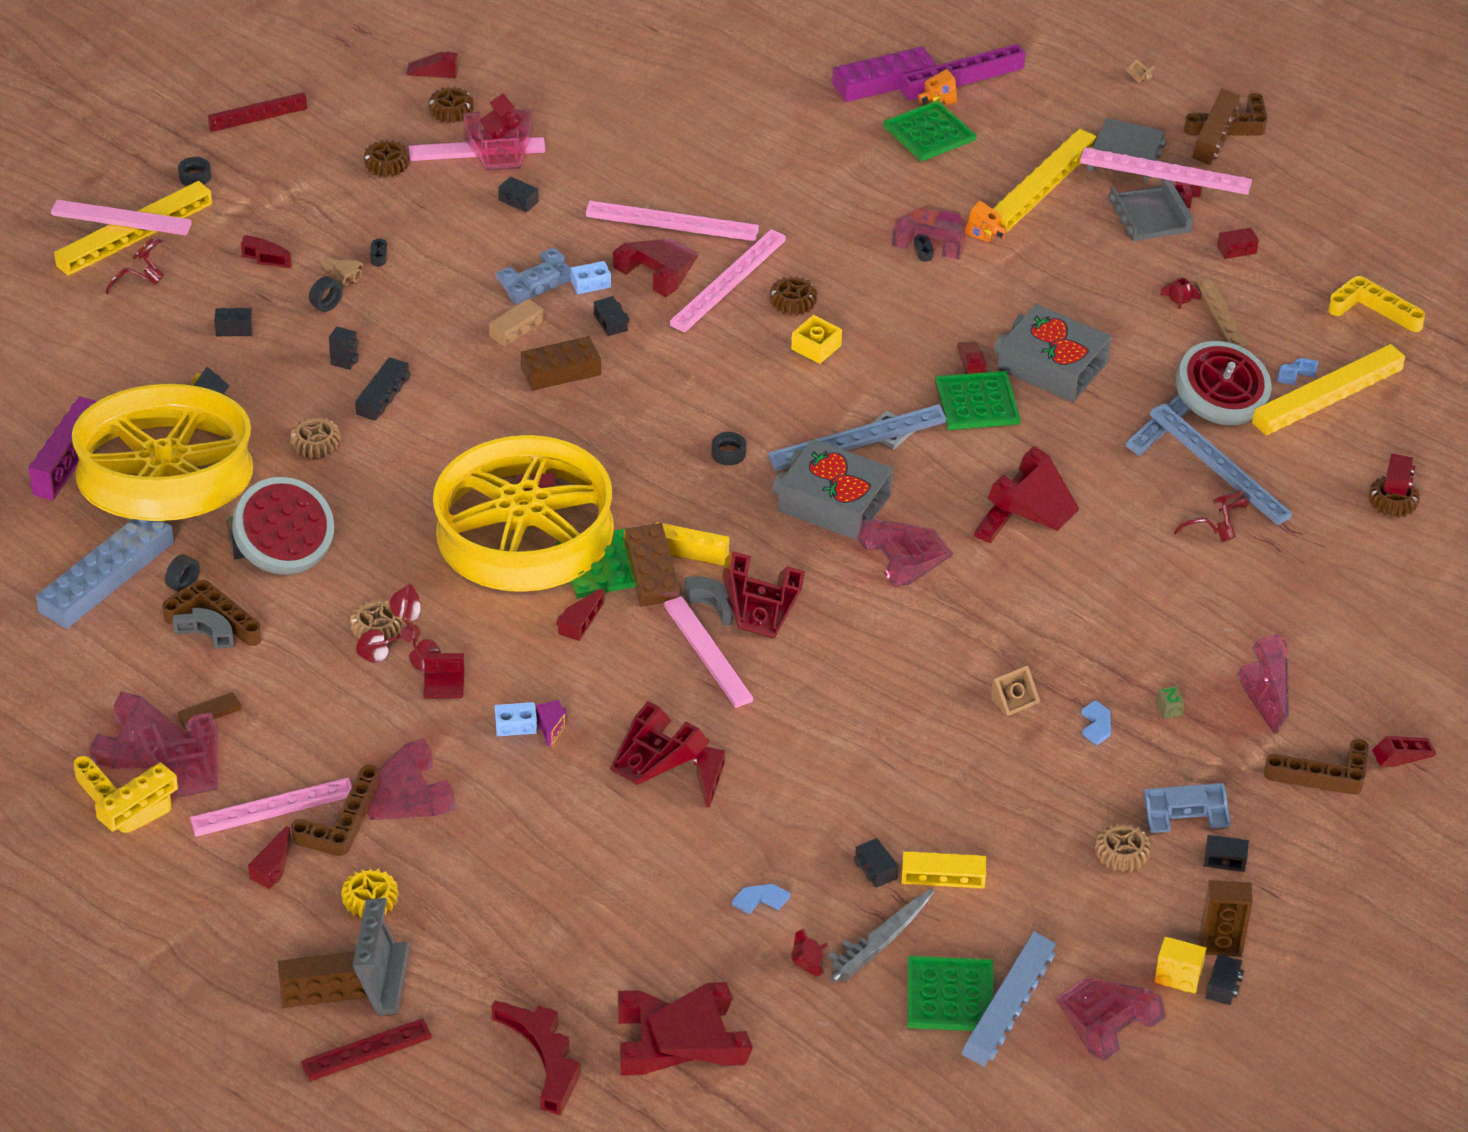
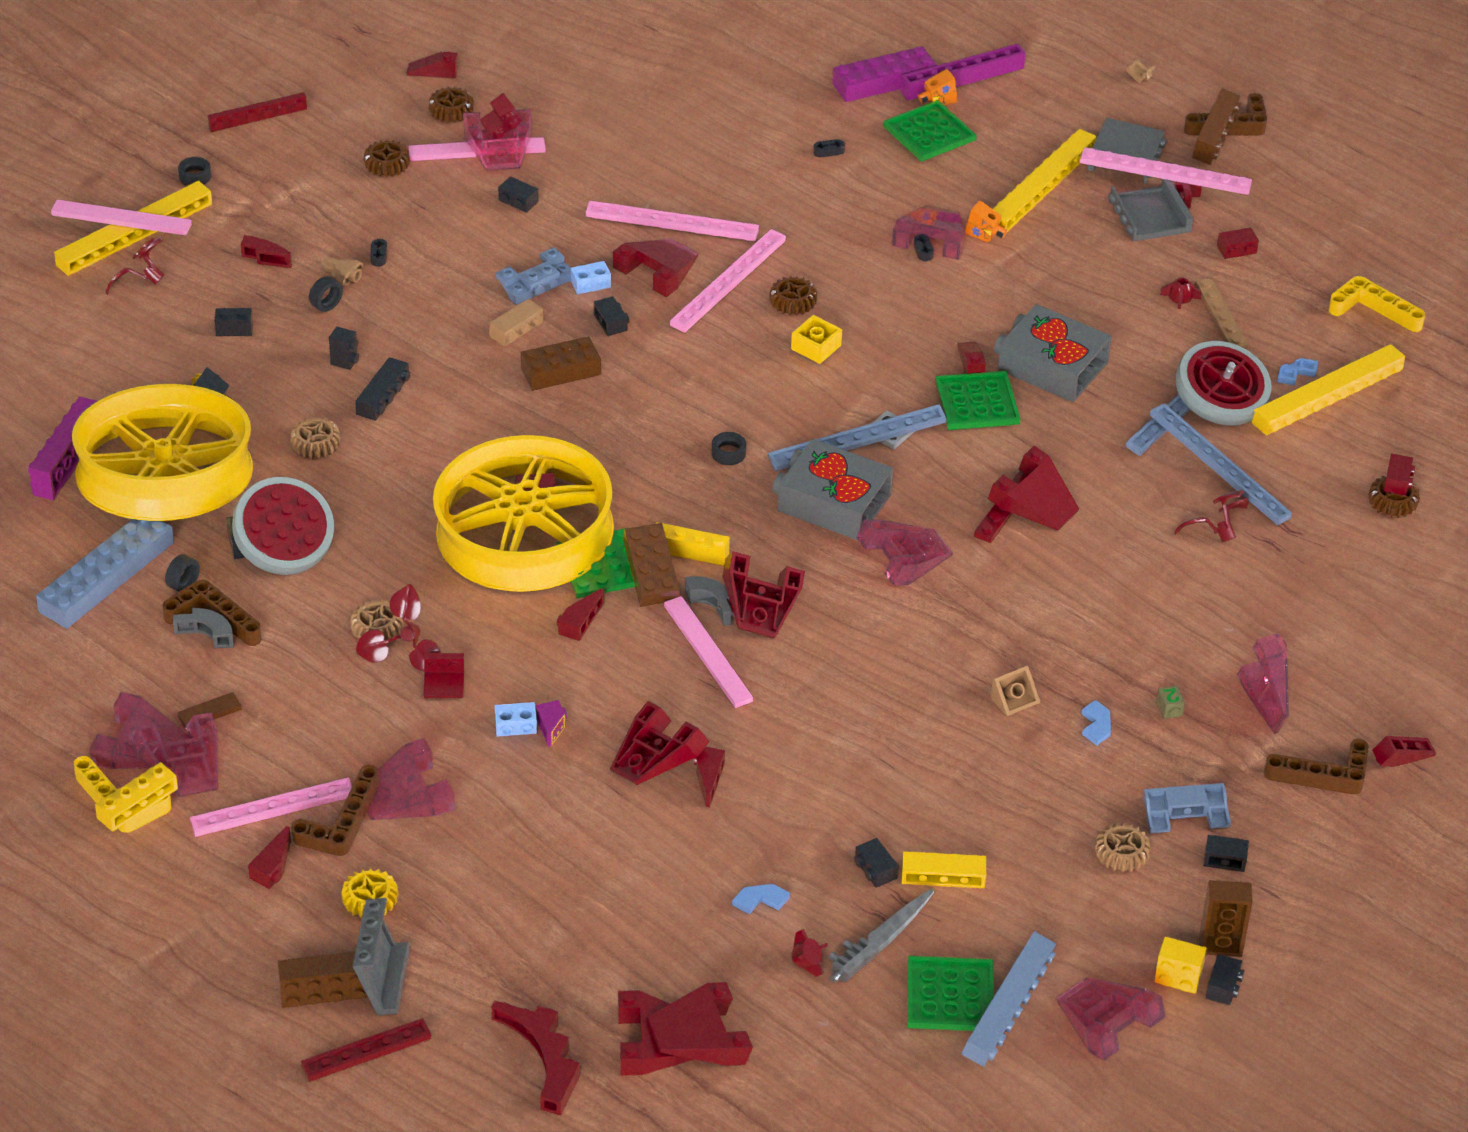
none -> black beam [813,139,845,157]

